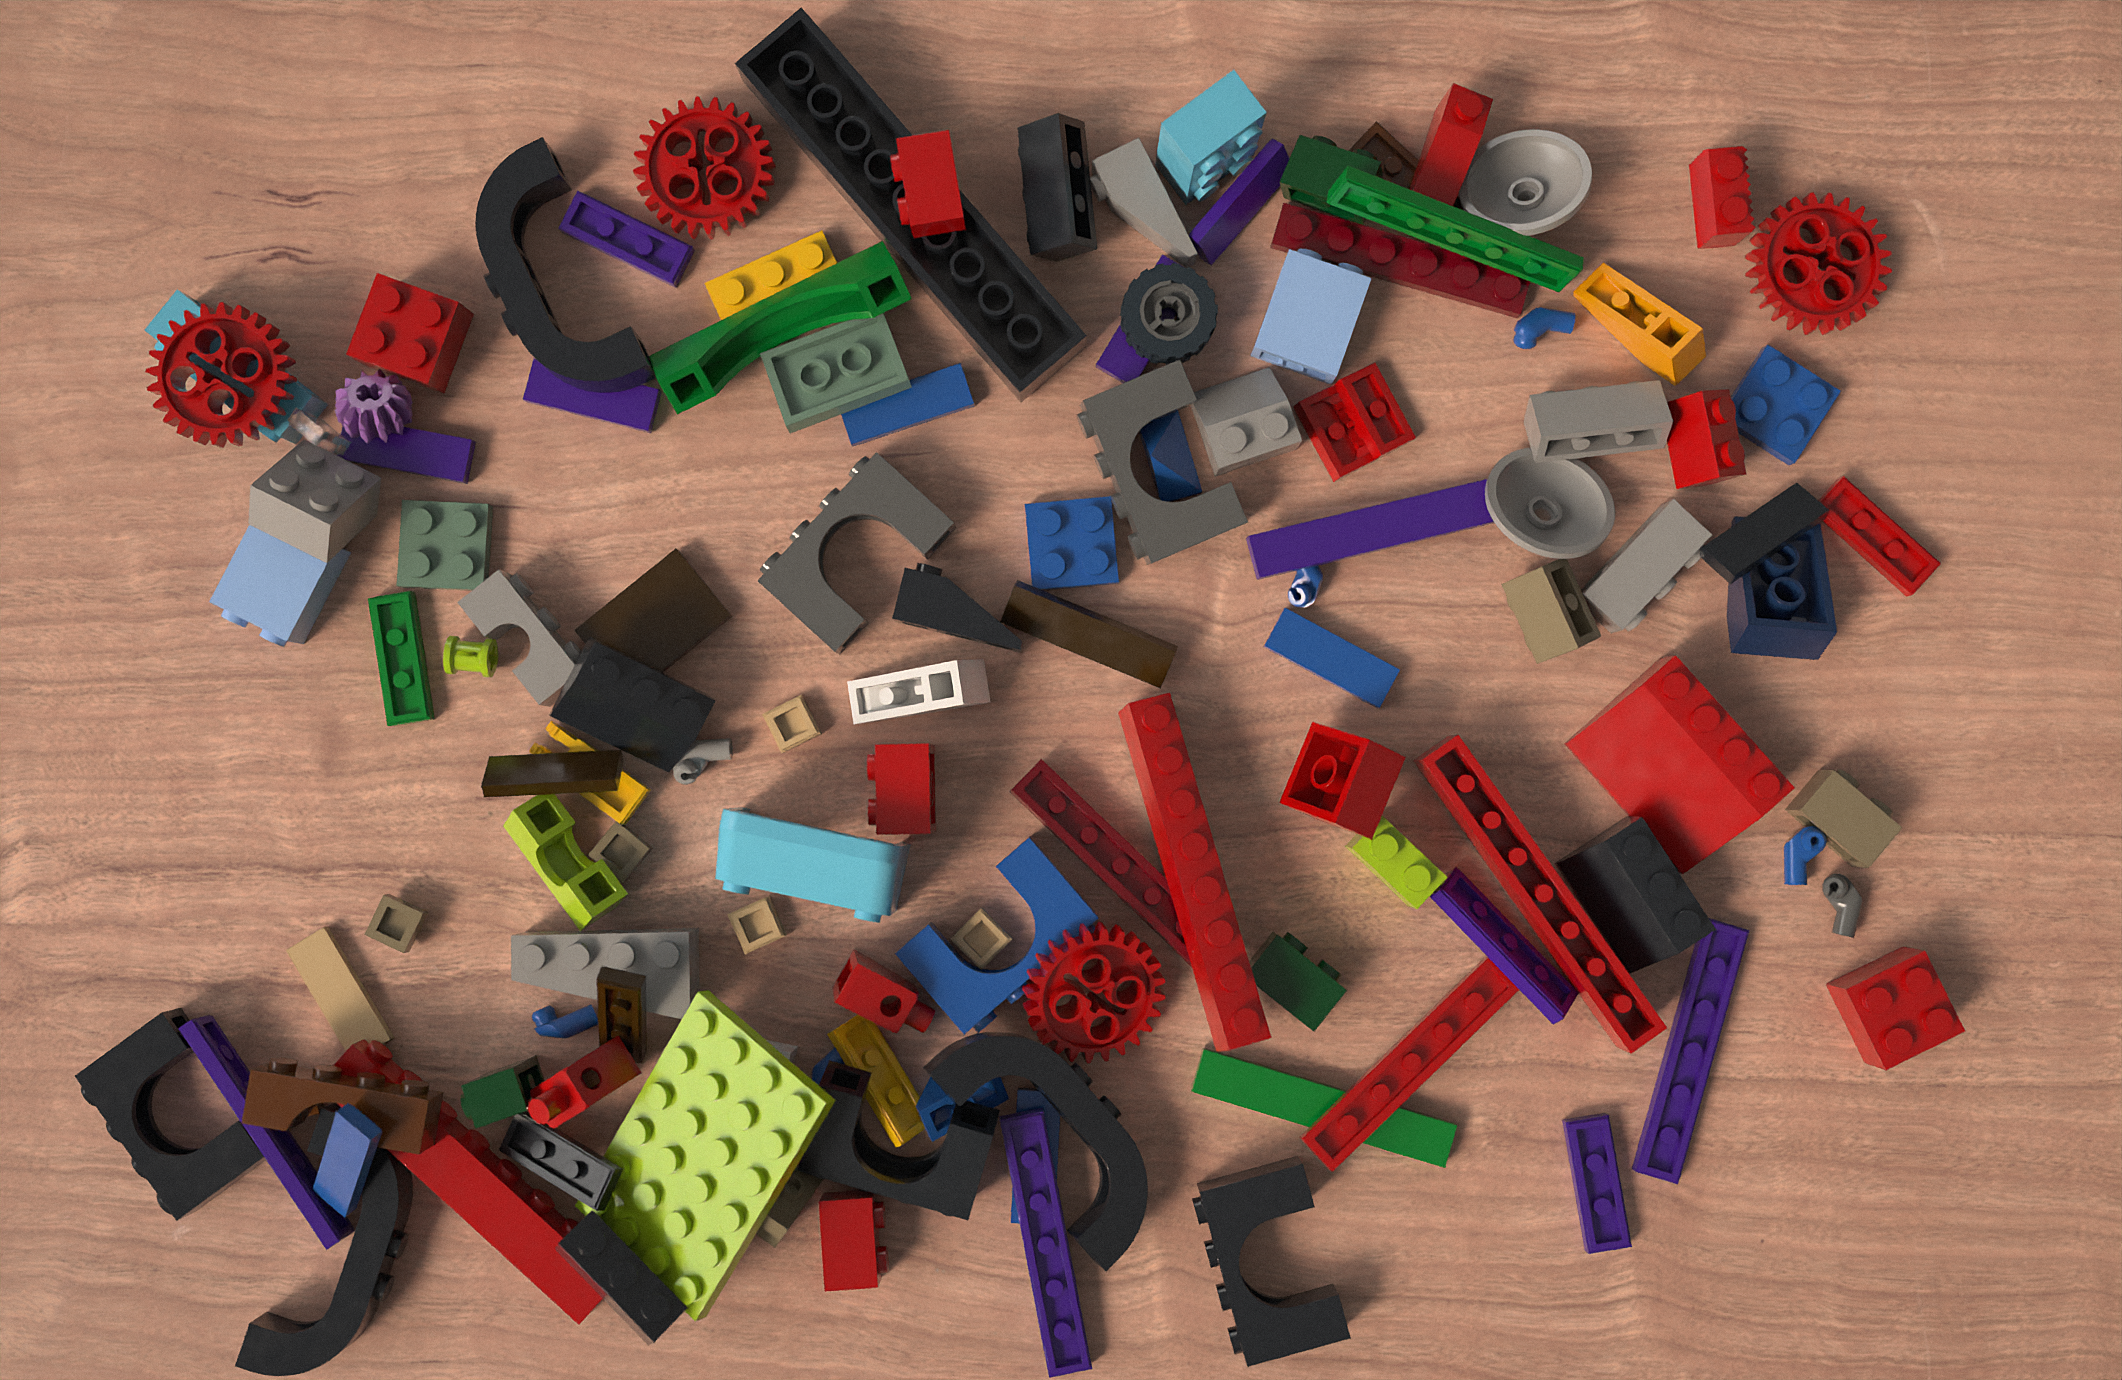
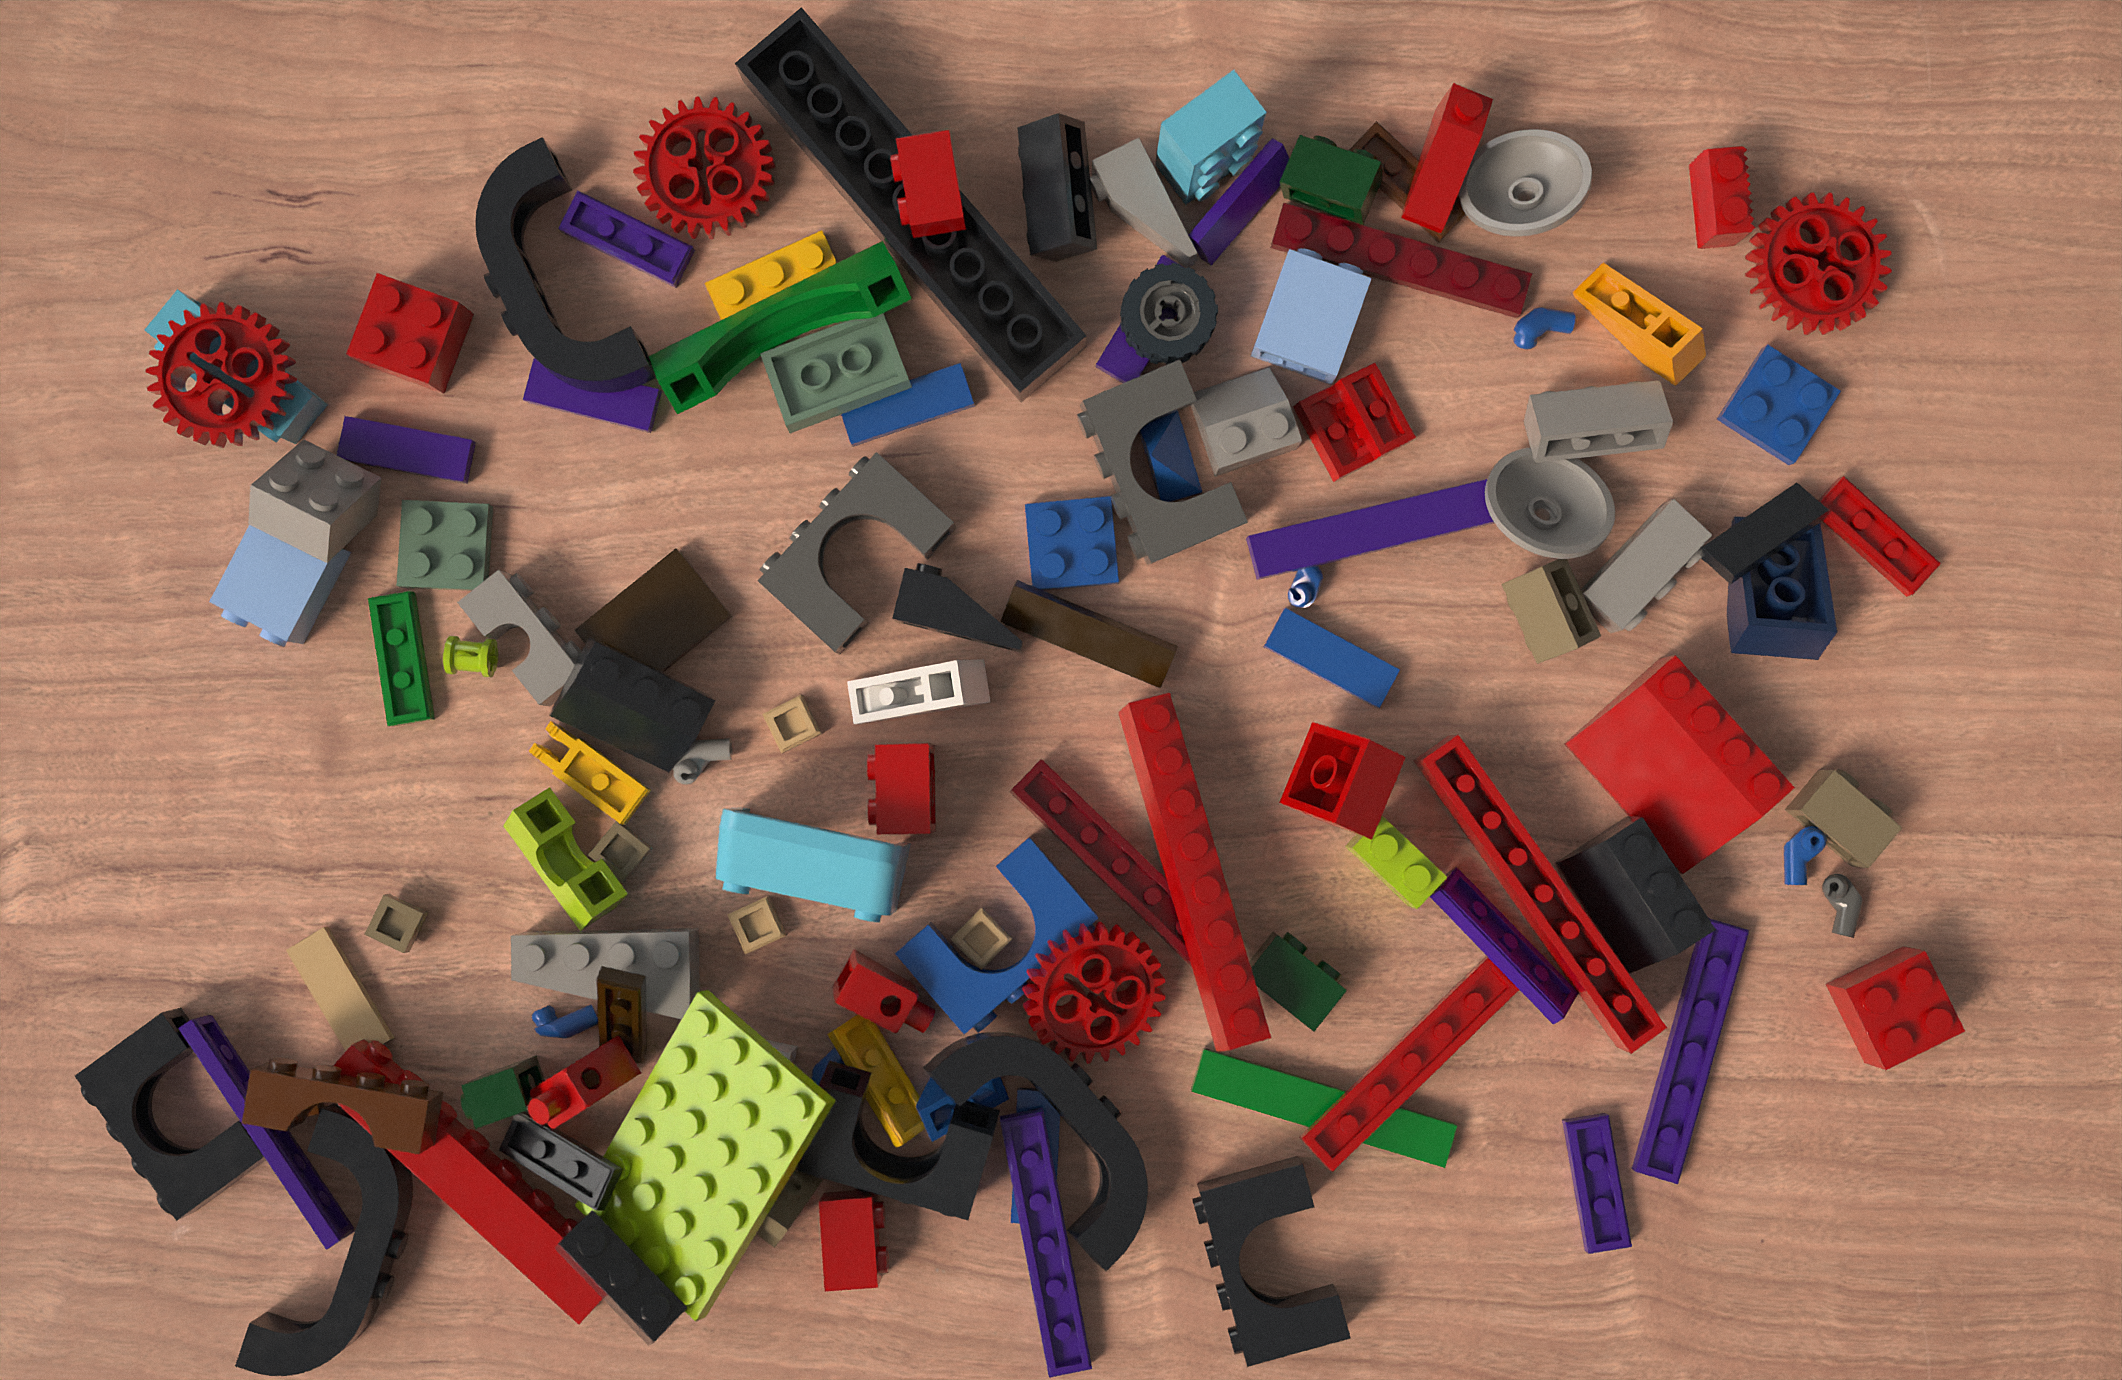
clear tile [288,408,351,455] -> none
tile [312,1103,382,1218] -> none
medium lavender gear [335,369,413,444] -> none
dark brown tile [481,750,624,797] -> none
green tile [1326,166,1584,292] -> none
red brick [1667,389,1747,489] -> none

